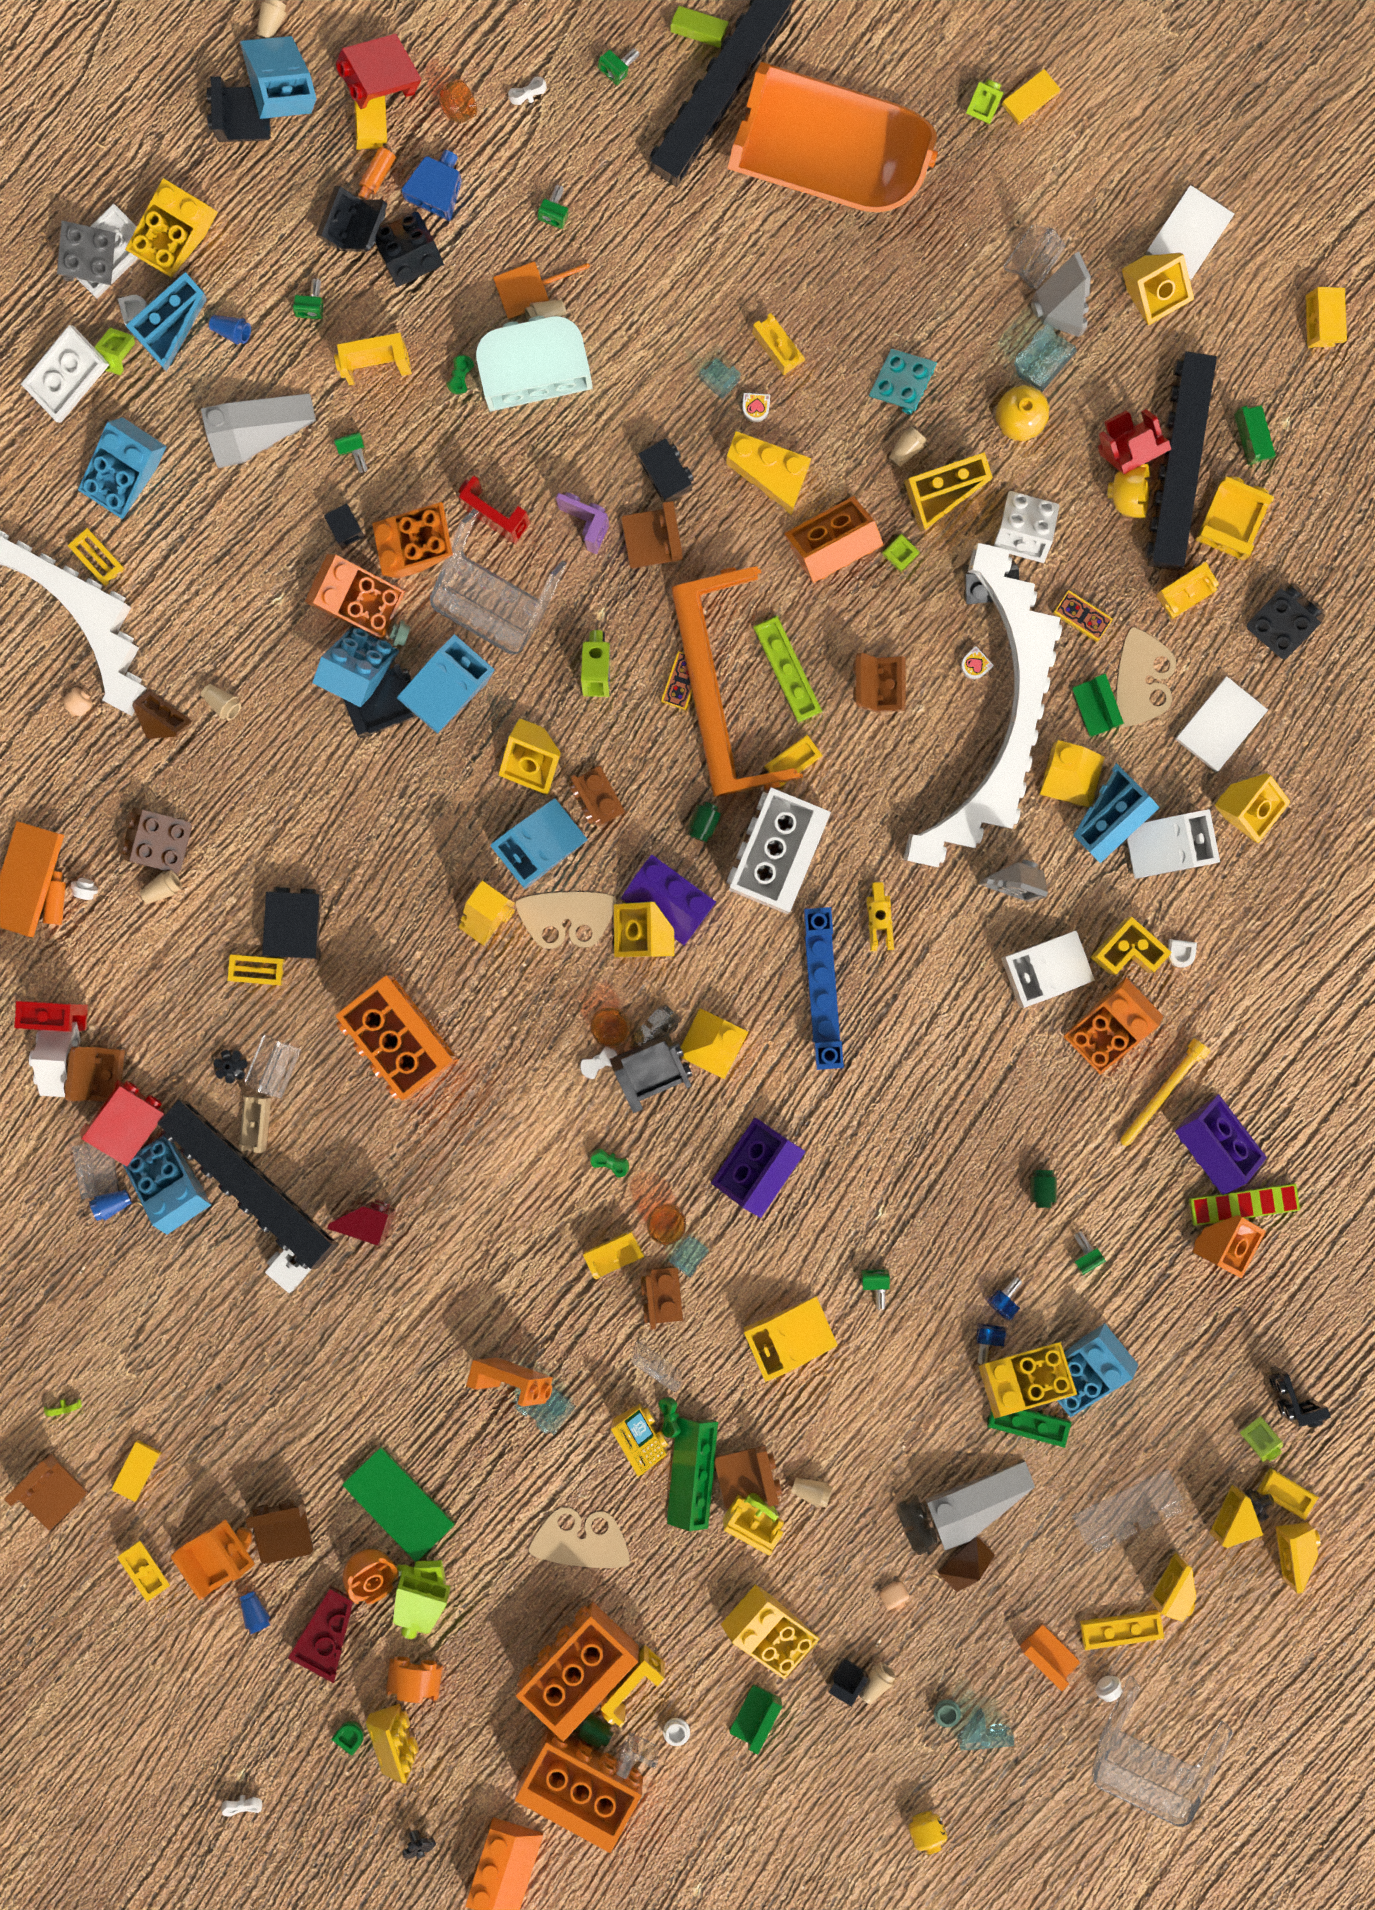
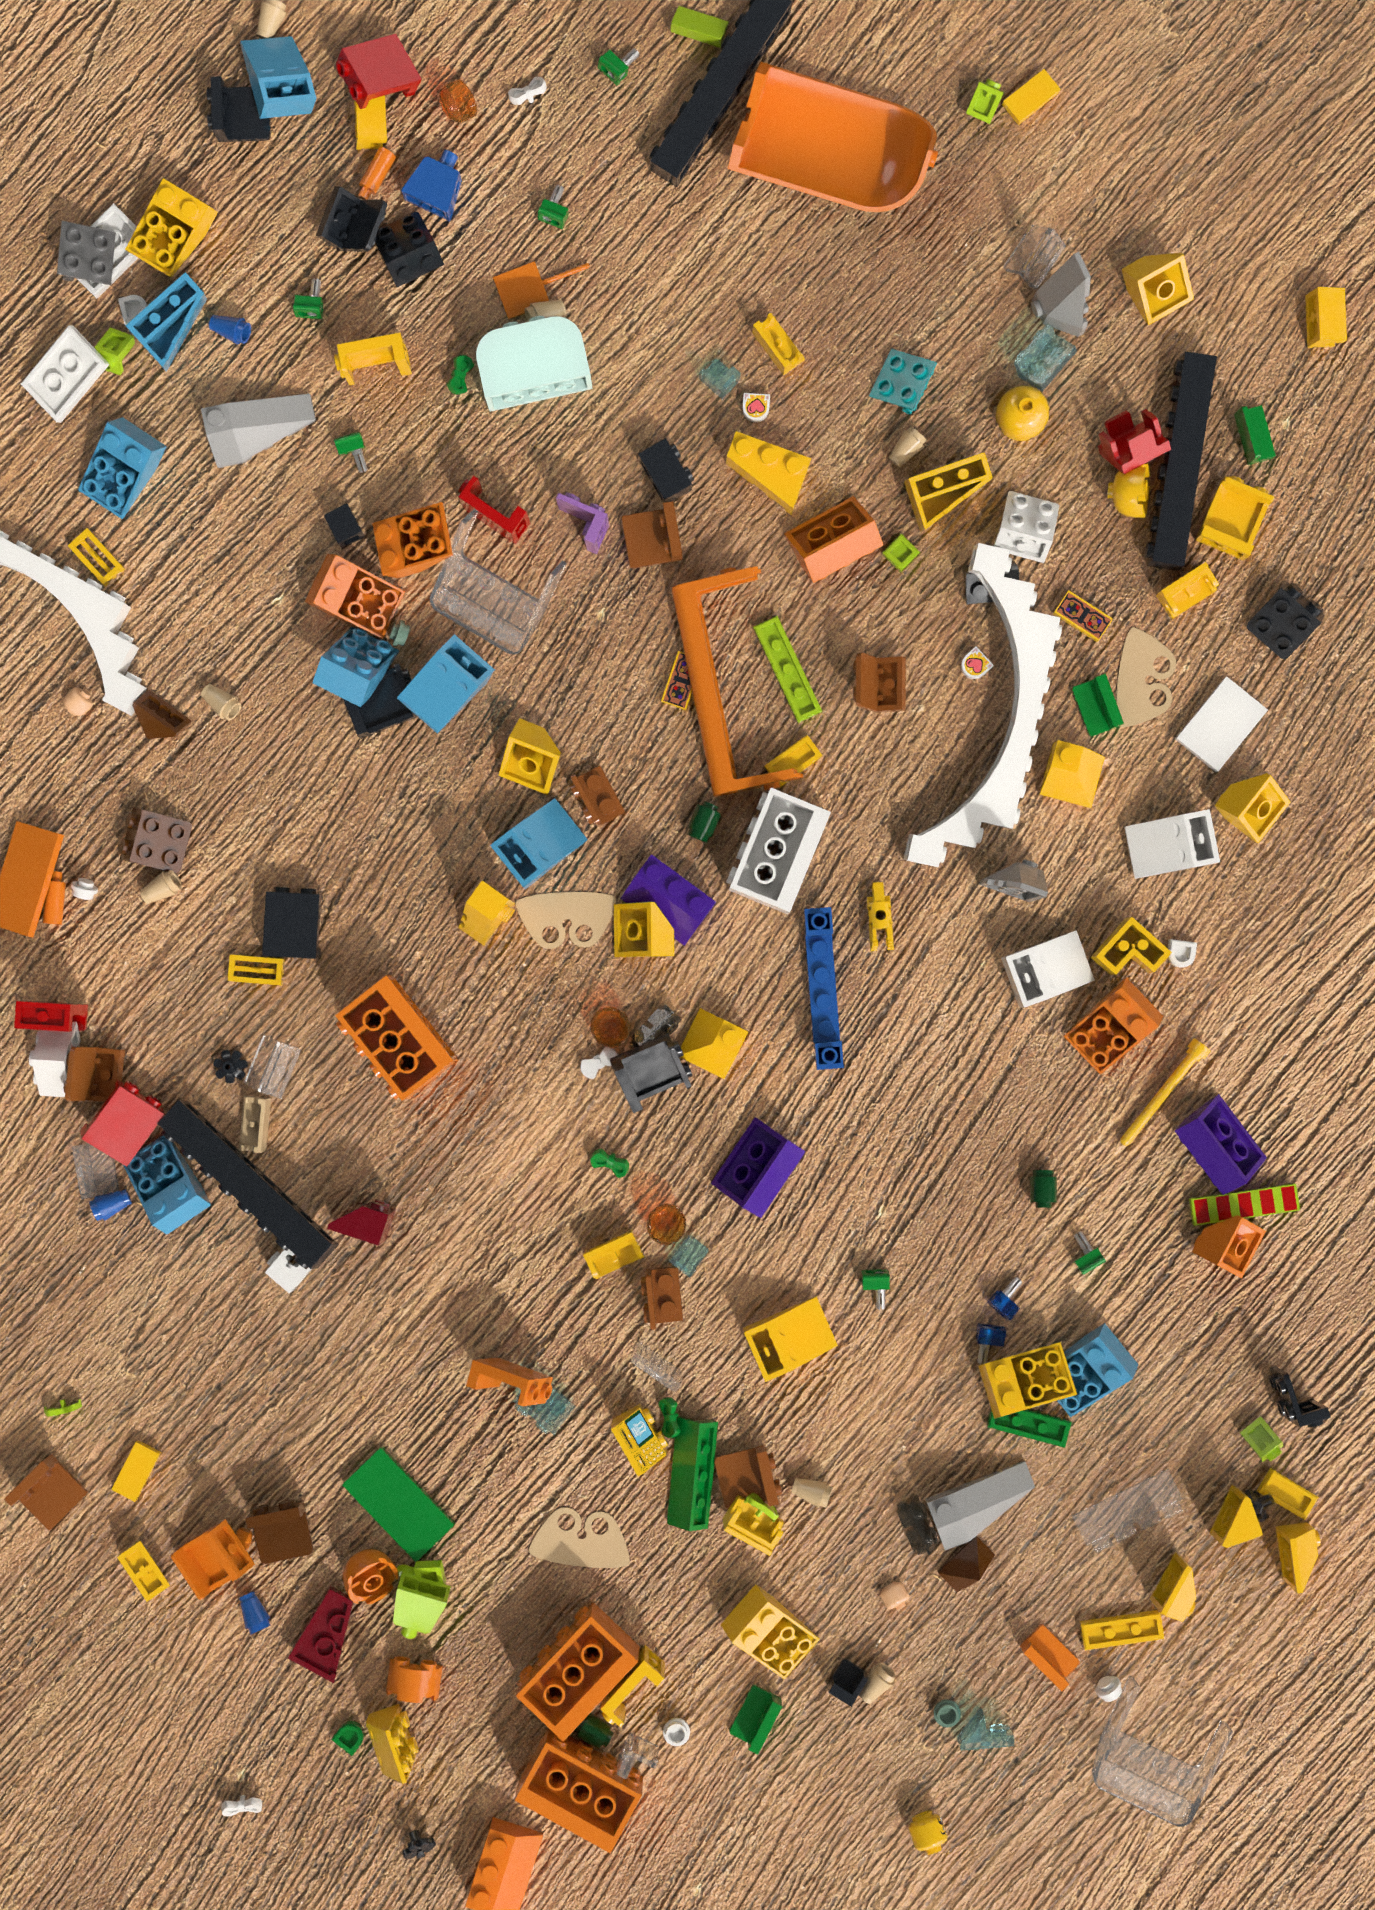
lime torso [581,630,611,697] -> none
dark azure wedge [1073,763,1160,863] -> none
white tile [1145,185,1234,281] -> none

